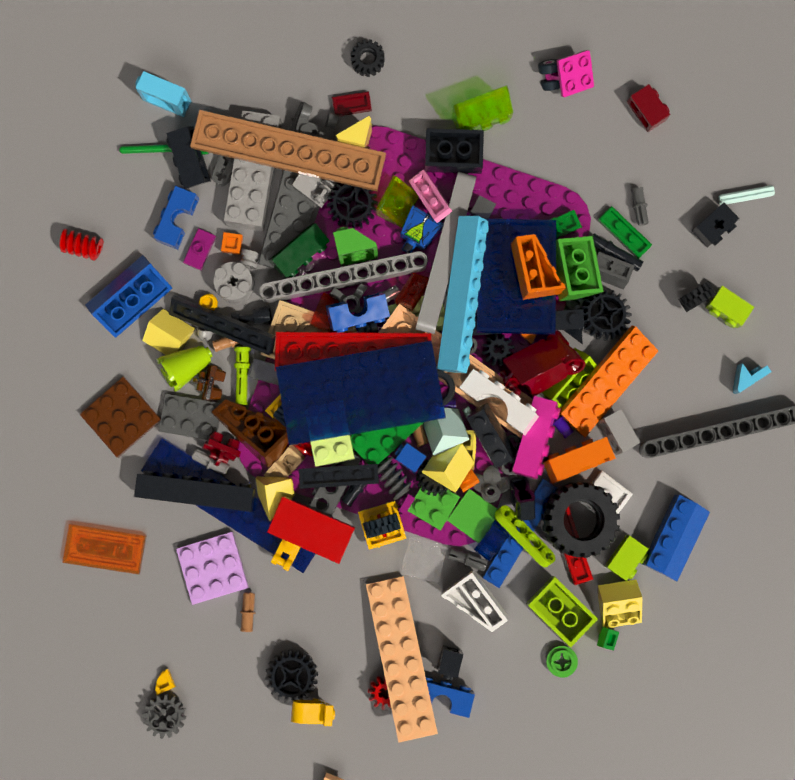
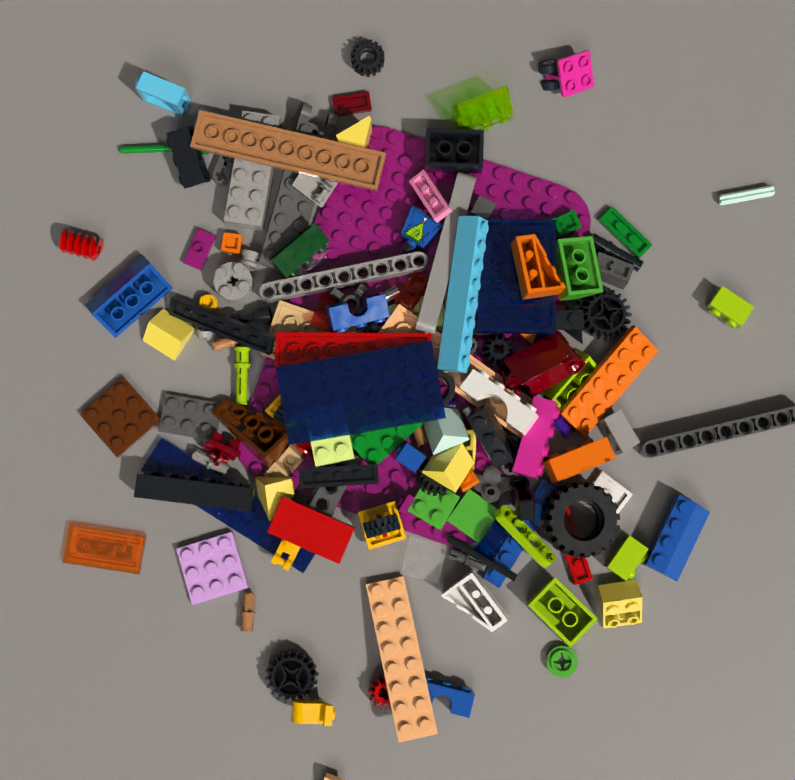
dark grey gear [142,694,187,739] -> none
blue arch [153,186,199,250] -> none
yellow tile [155,669,176,695] -> none
lime cone [156,345,213,392] -> none
reddish brown hips [192,365,226,401] -> none
dark grey tile [249,359,291,388] -> none
black gear [327,183,378,229] -> none
bright green slope [333,227,378,267] -> none
black pin [341,485,365,507] -> none
clear neon green slope [376,175,419,228] -> none
dark grey piece [378,456,411,501] -> none
black brick [437,645,464,680] -> none
green plate [597,627,619,651] -> none
dark red brick [627,84,671,132] -> none
dark grey axle [631,187,649,226] -> none
black tyre [678,281,716,312] -> none
black brick [692,203,739,248] -> none
medium azure slope [733,363,772,394] -> none
none -> black bar [446,535,518,581]

